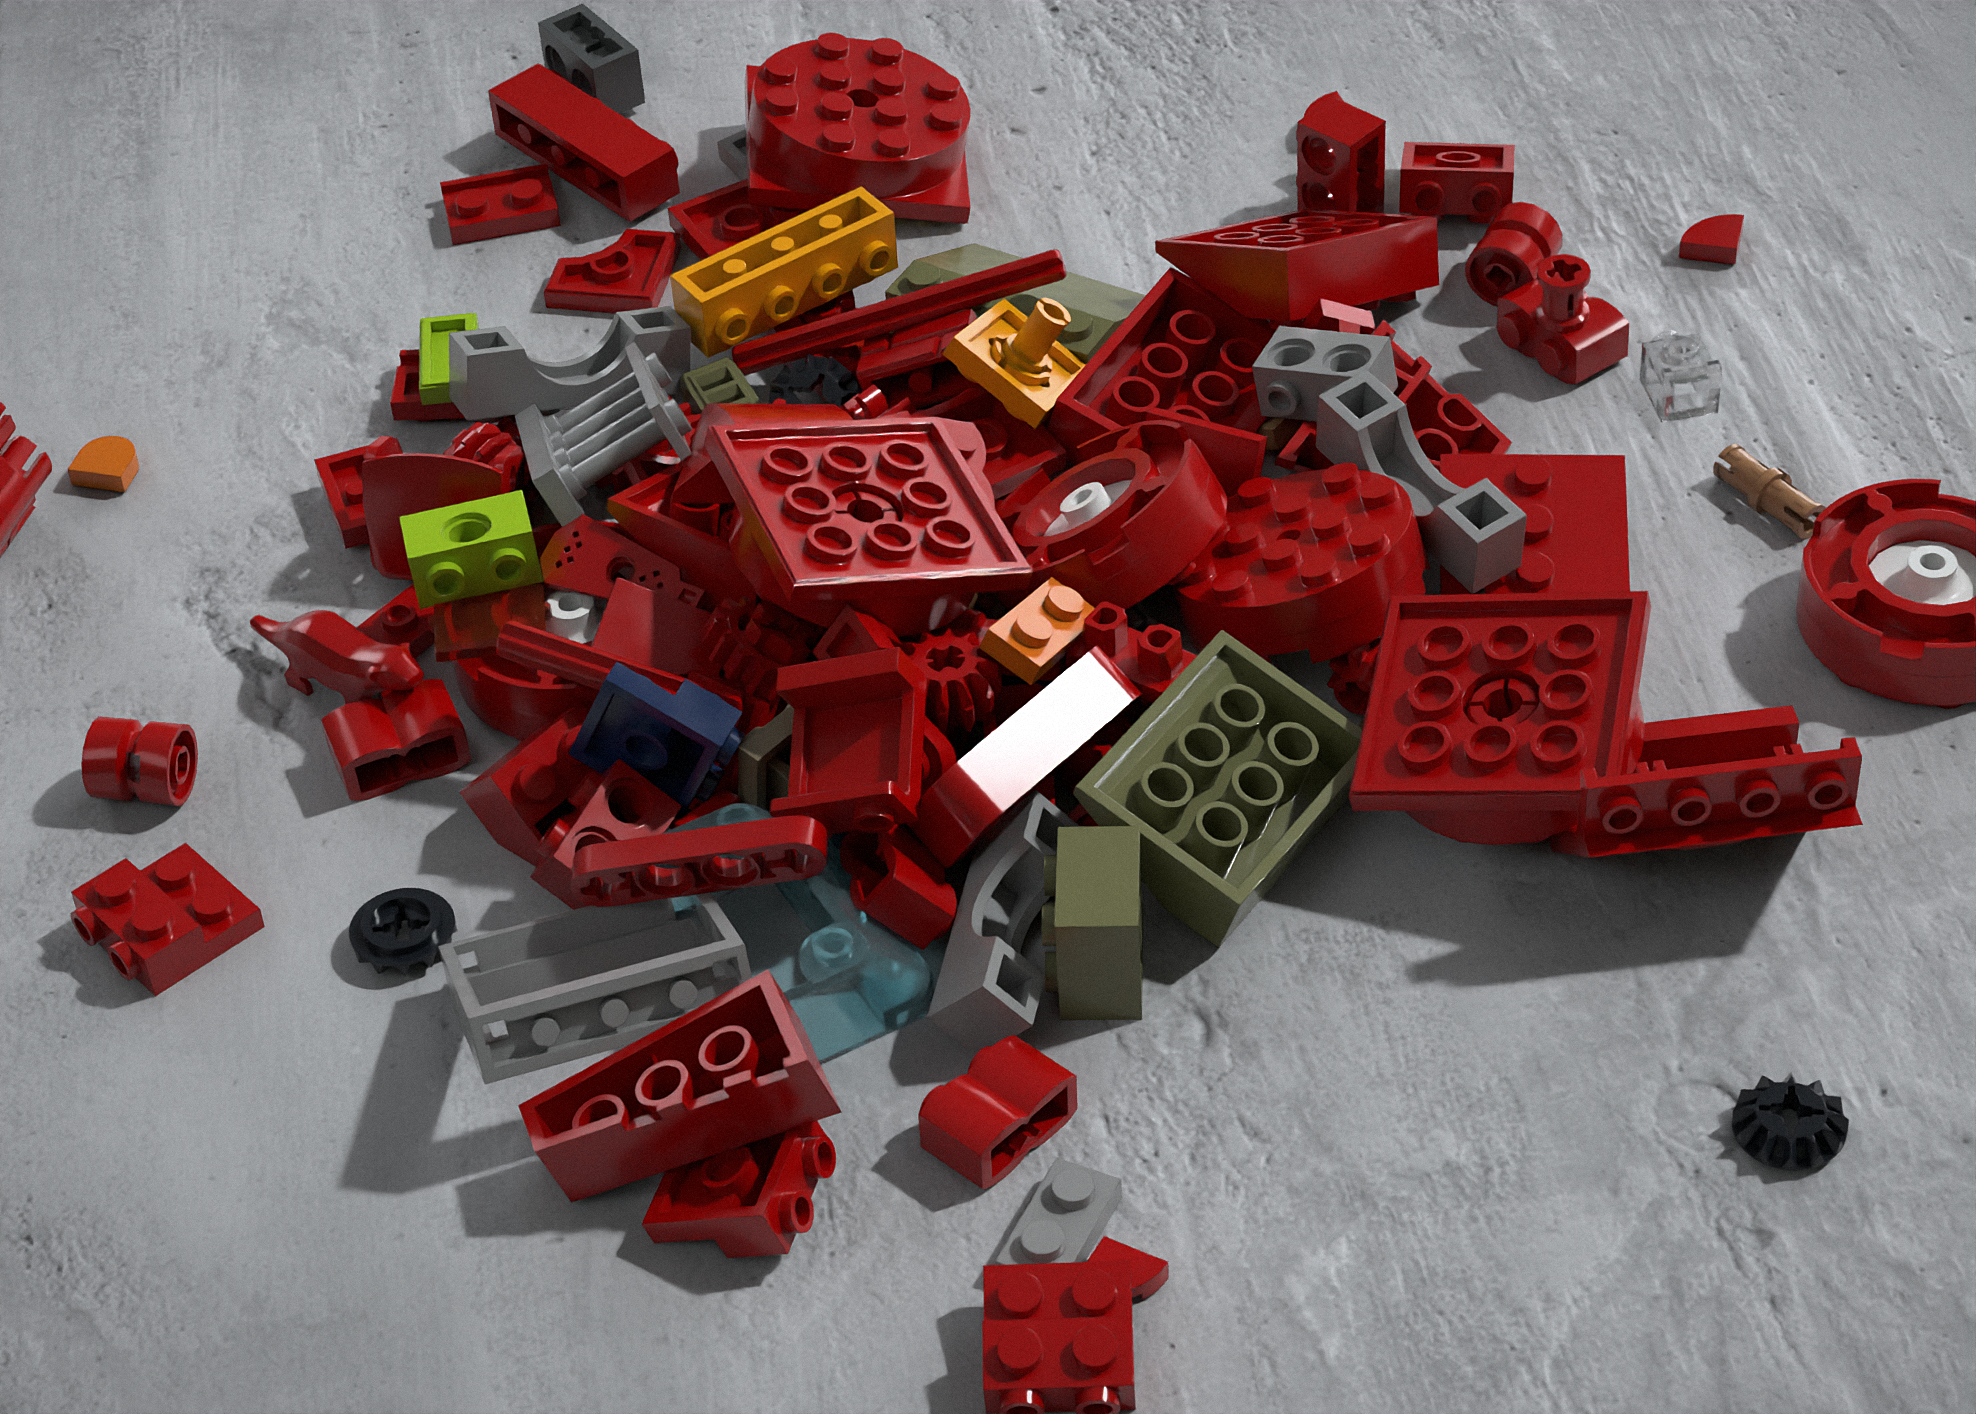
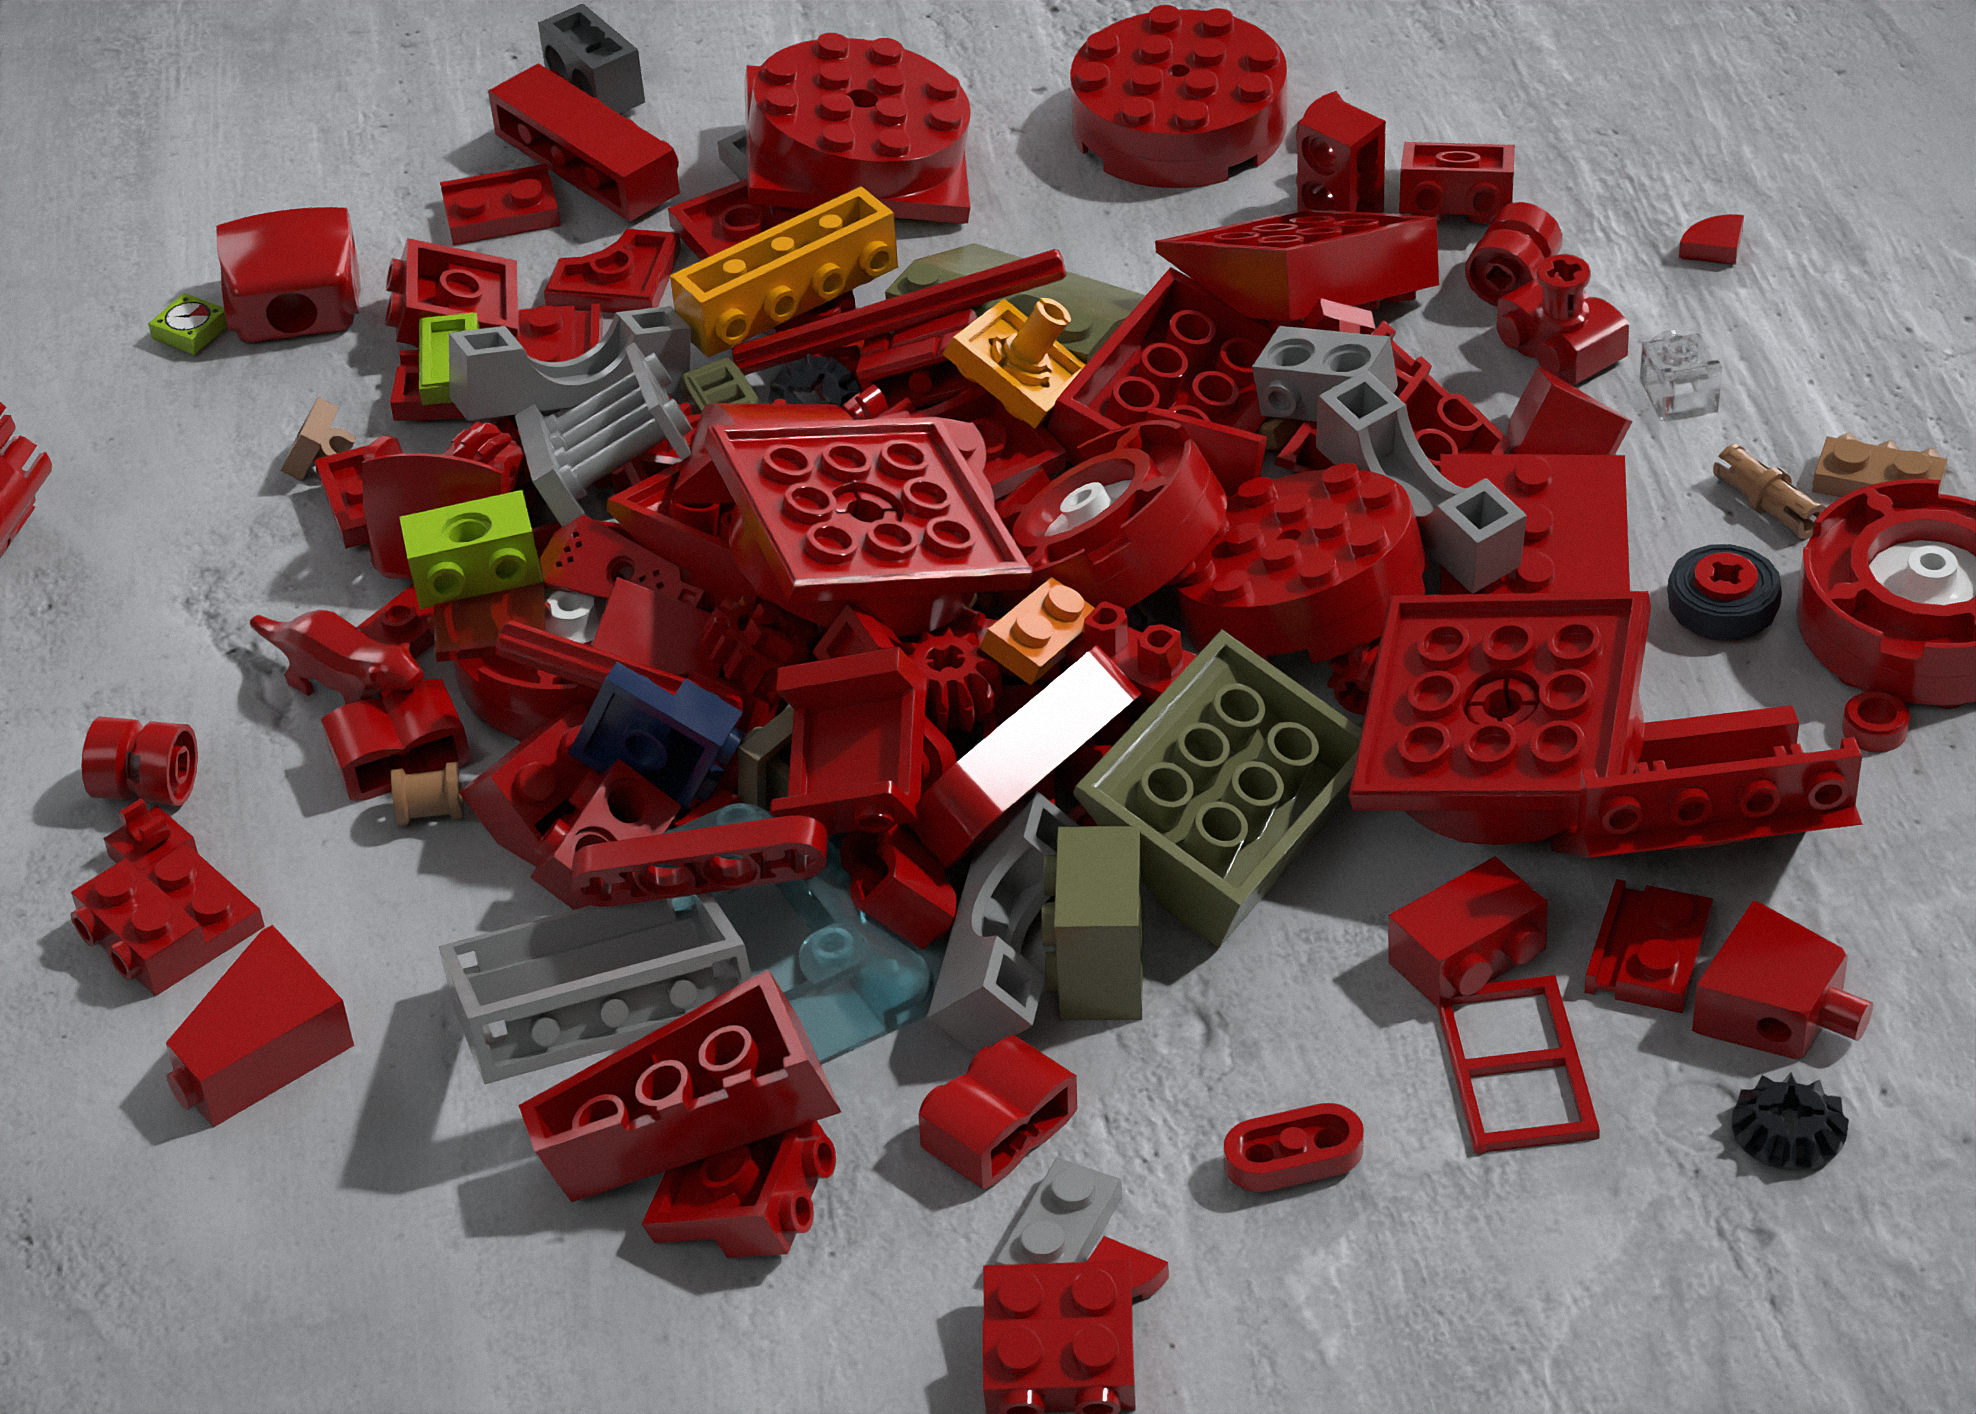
orange tile [67,436,139,492] -> none
black gear [349,888,457,976] -> none
none -> red tile [103,798,198,870]
none -> lime tile [148,293,228,355]
none -> red slope [165,924,354,1128]
none -> red piece [216,207,361,343]
none -> medium nougat tile [280,397,356,481]
none -> red plate [385,238,518,348]
none -> medium nougat bush [391,762,464,827]
none -> red plate [517,304,603,362]
none -> red piece [1070,5,1287,188]
none -> red plate [1223,1103,1364,1192]
none -> red brick [1388,856,1548,1006]
none -> red window [1436,975,1600,1155]
none -> red slope [1506,367,1633,455]
none -> red plate [1584,879,1713,1014]
none -> black wheel [1667,544,1782,640]
none -> red torso [1692,900,1873,1059]
none -> medium nougat plate [1812,432,1948,497]
none -> red tile [1842,691,1910,752]

